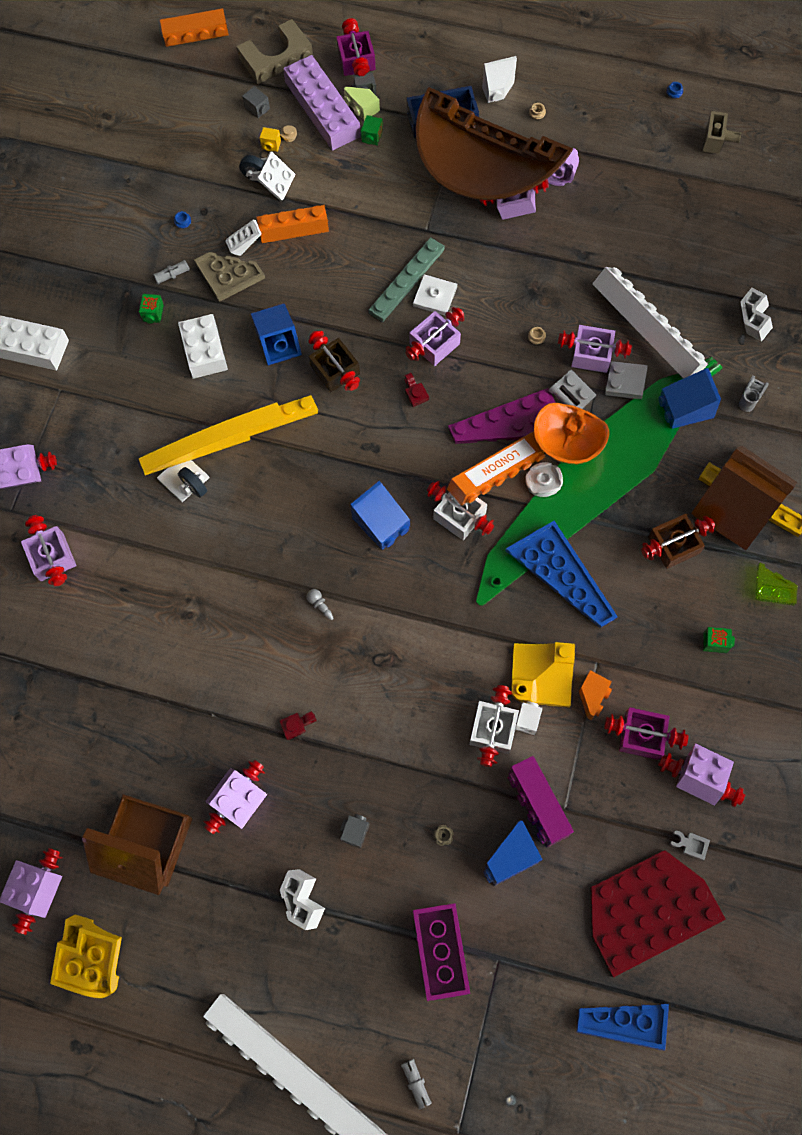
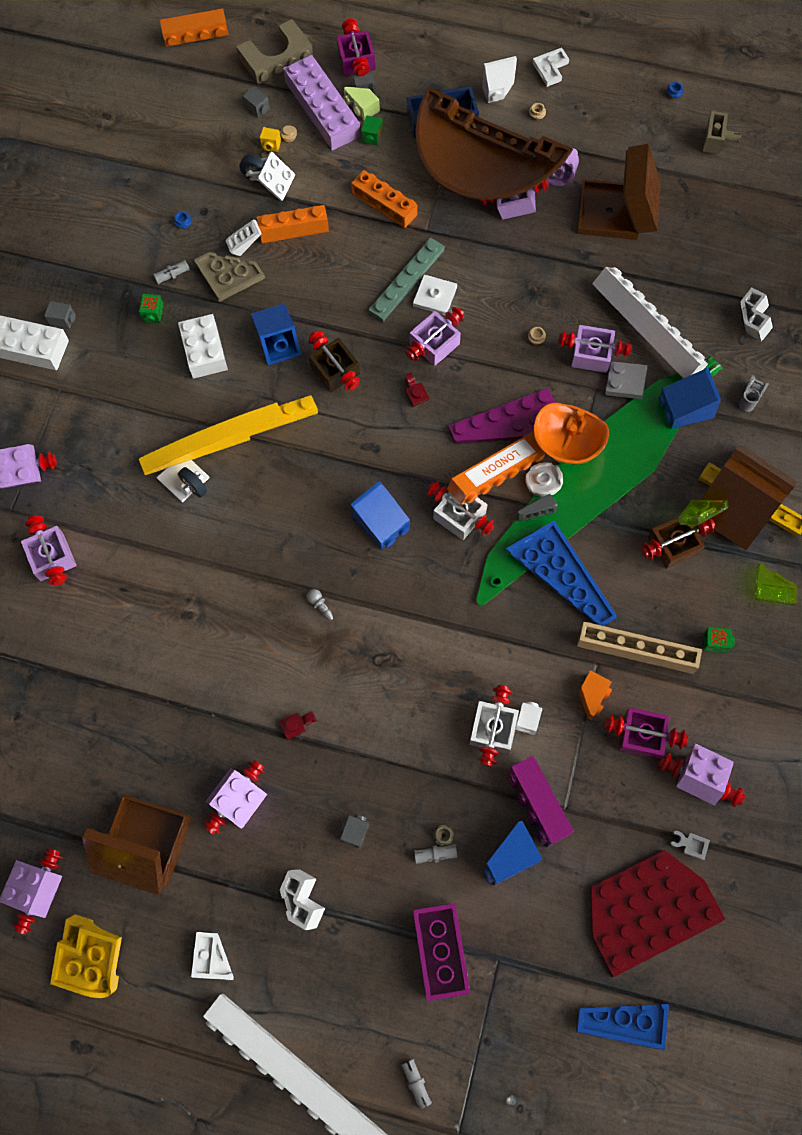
yellow slope [511,642,575,708] -> none
light grey plate [548,369,596,409] -> none
none -> dark grey brick [44,301,75,329]
none -> white wing [191,932,233,980]
none -> orange brick [351,170,417,228]
none -> light grey pin [414,844,457,864]
none -> dark grey slope [517,494,558,522]
none -> white plate [532,48,569,86]
none -> reddish brown container [577,144,661,240]
none -> tan brick [577,622,702,674]
none -> clear neon green wing [679,500,729,526]

